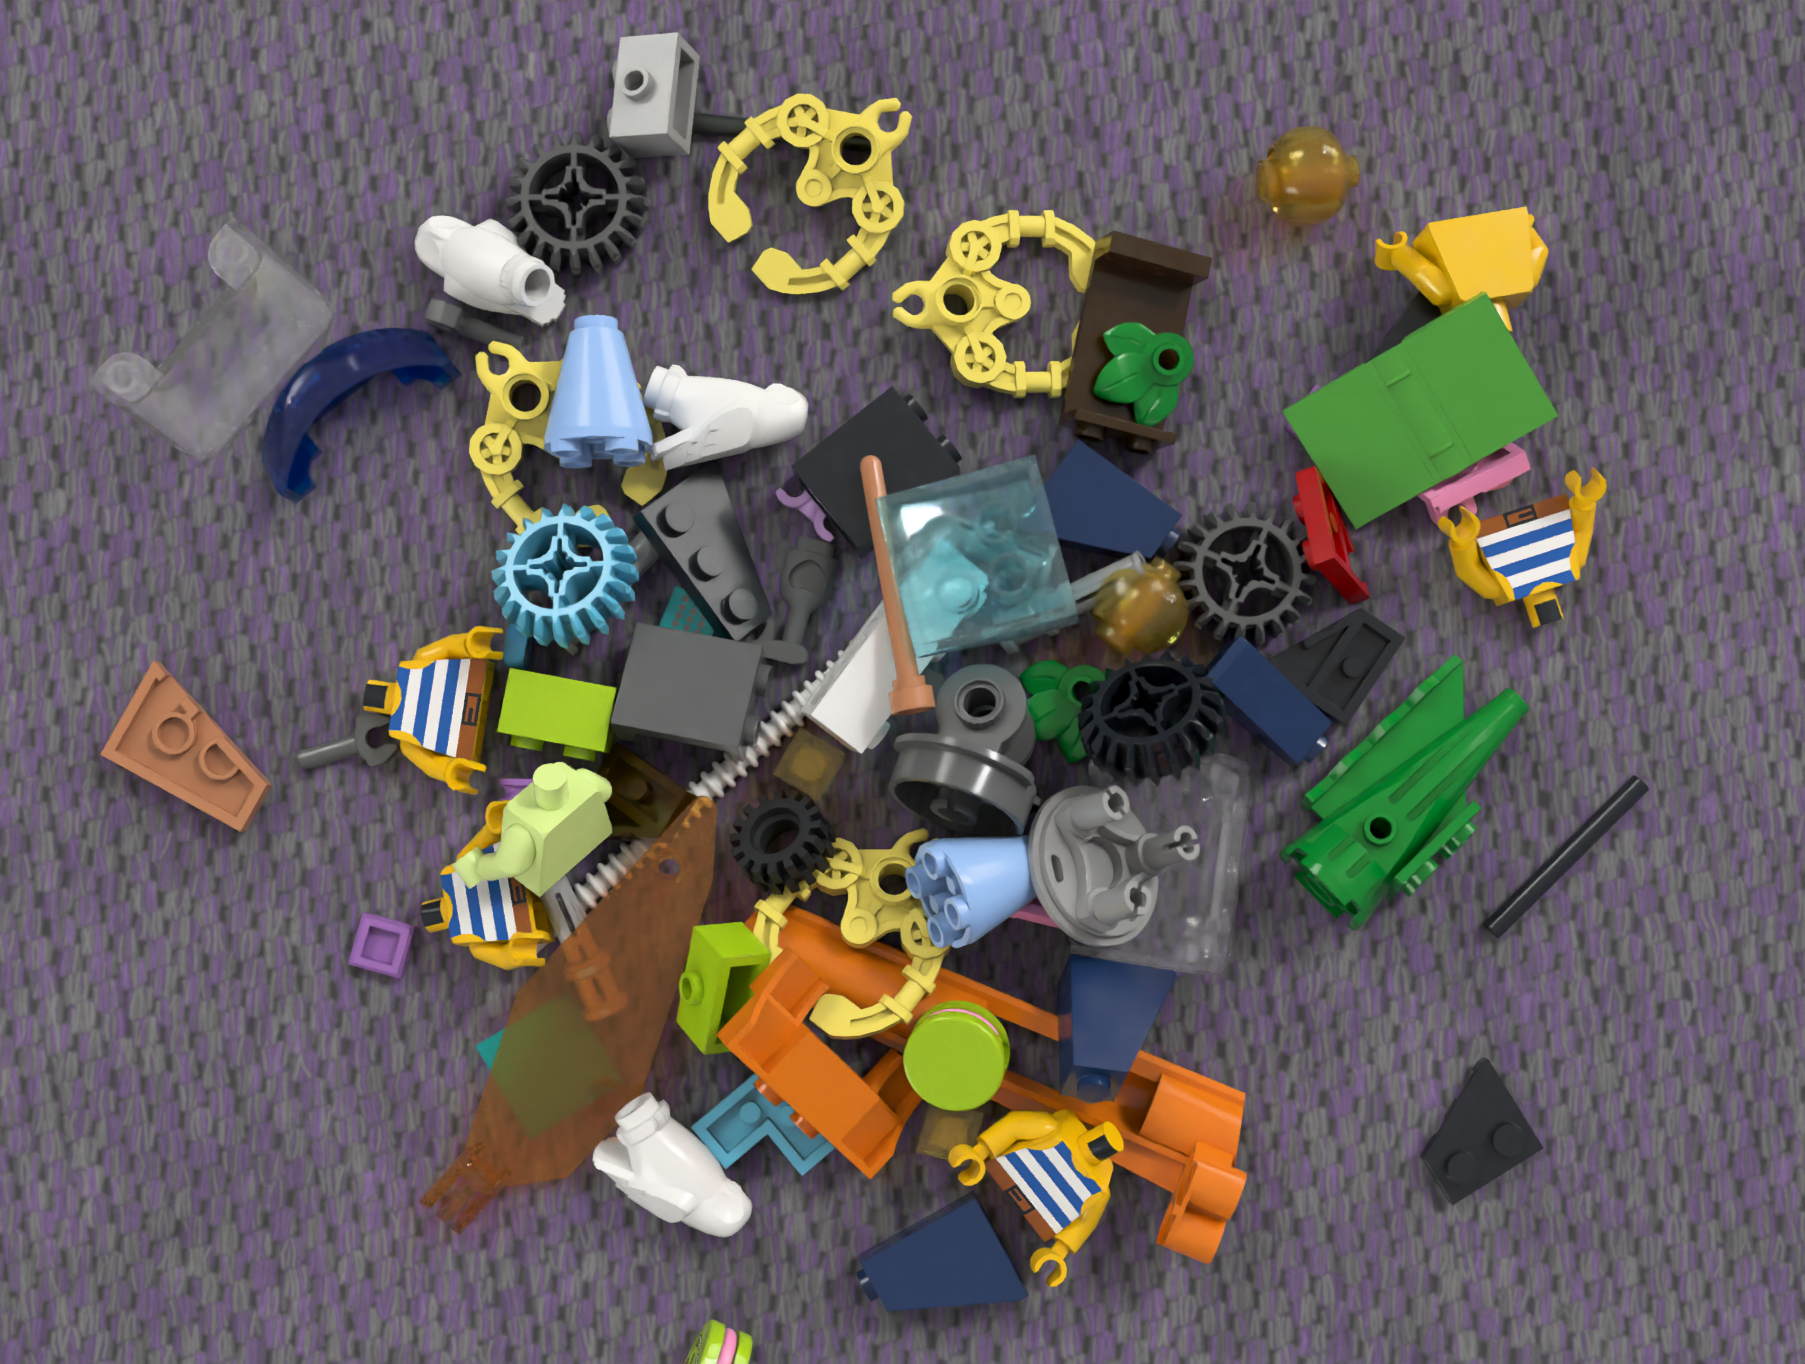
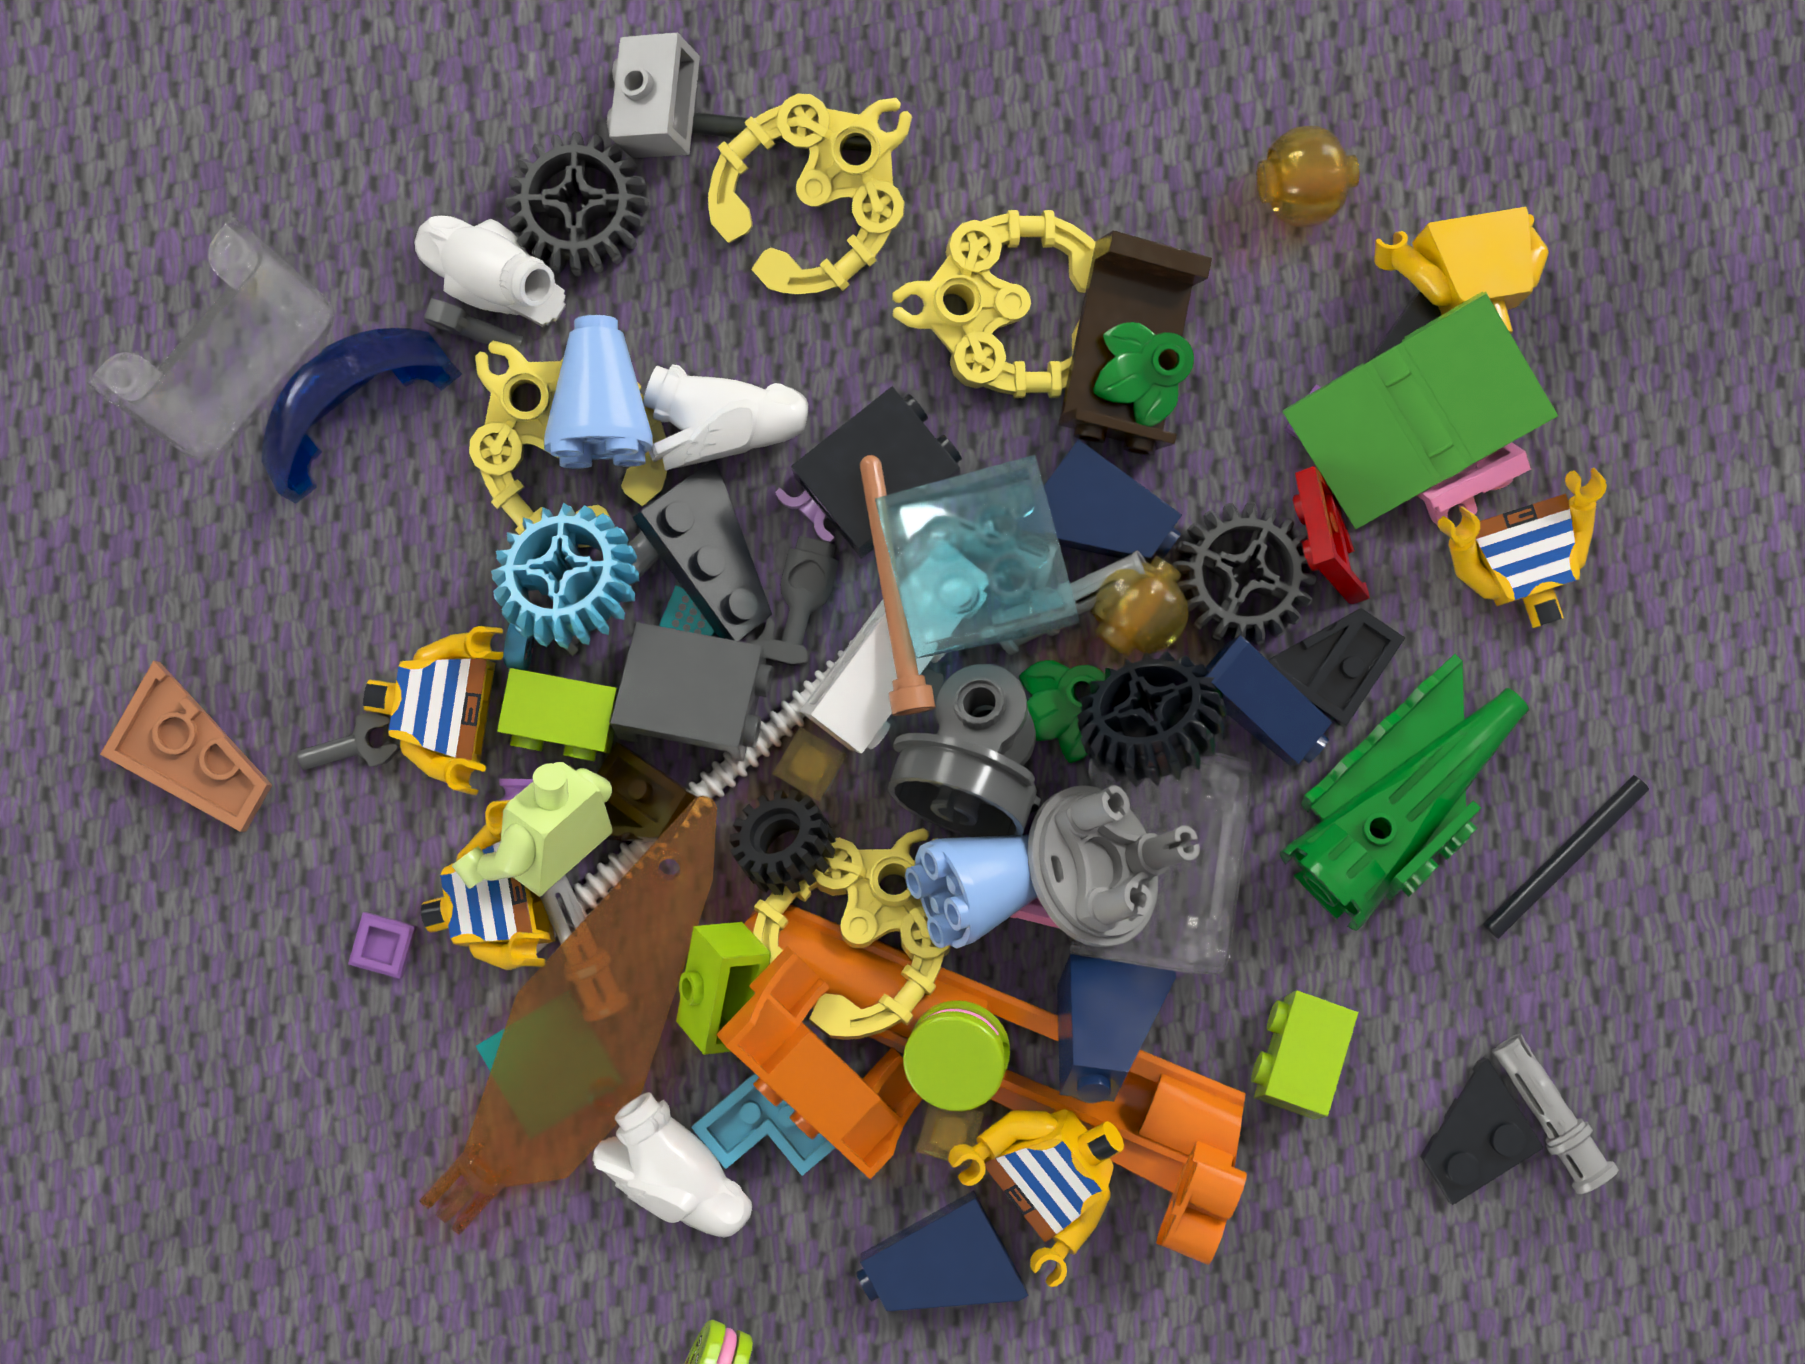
none -> lime brick [1251,990,1359,1120]
none -> light grey pin [1492,1033,1619,1194]

